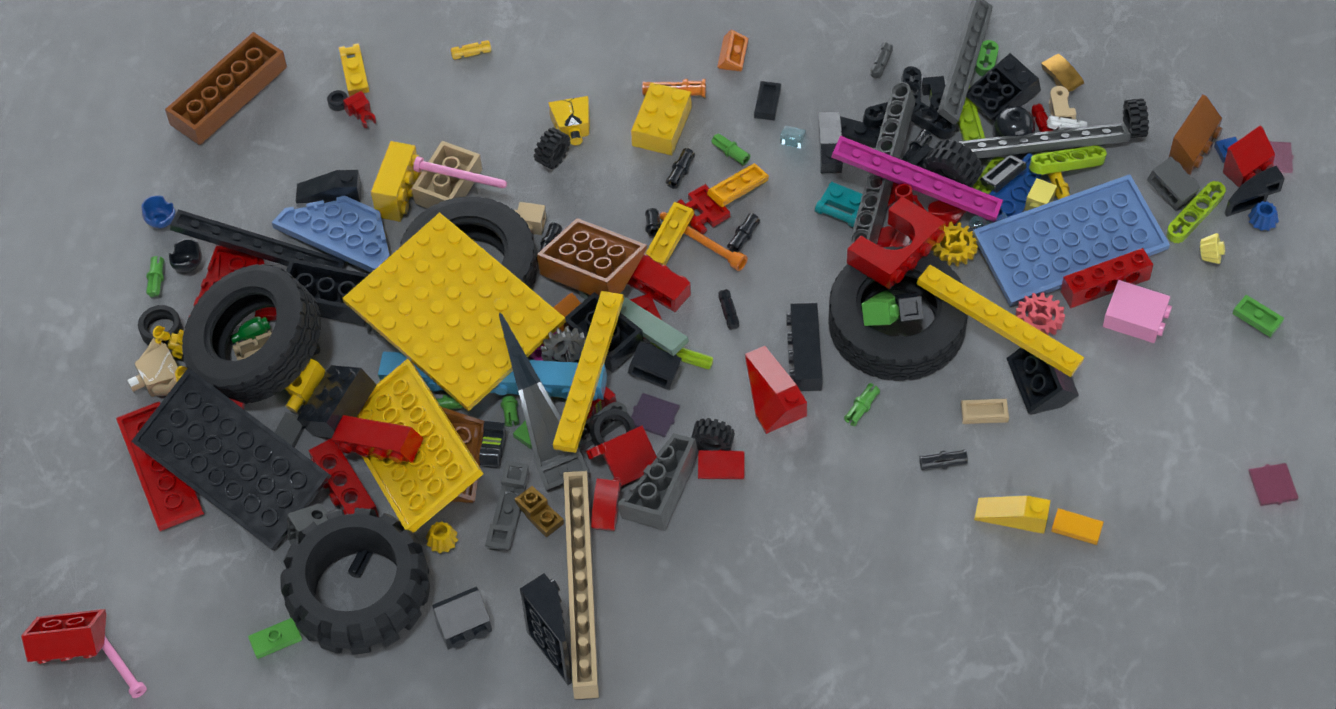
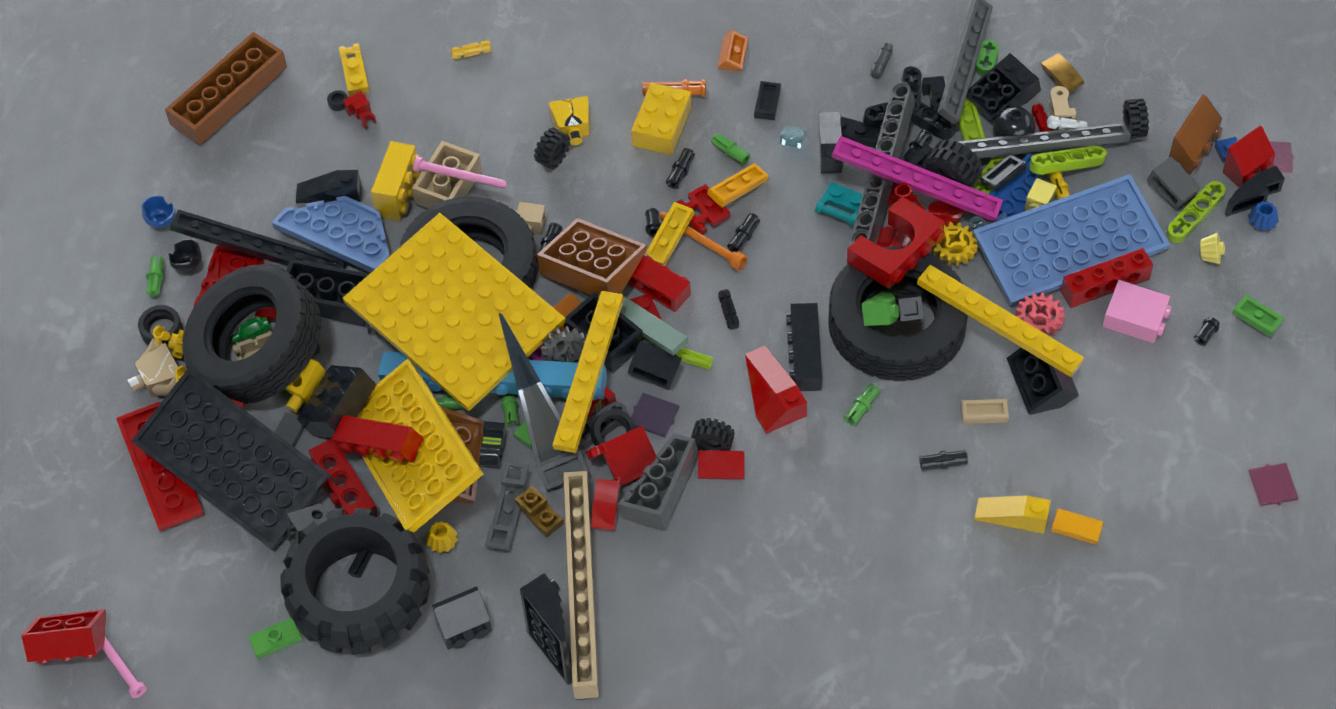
none -> black pin [1194,317,1220,346]

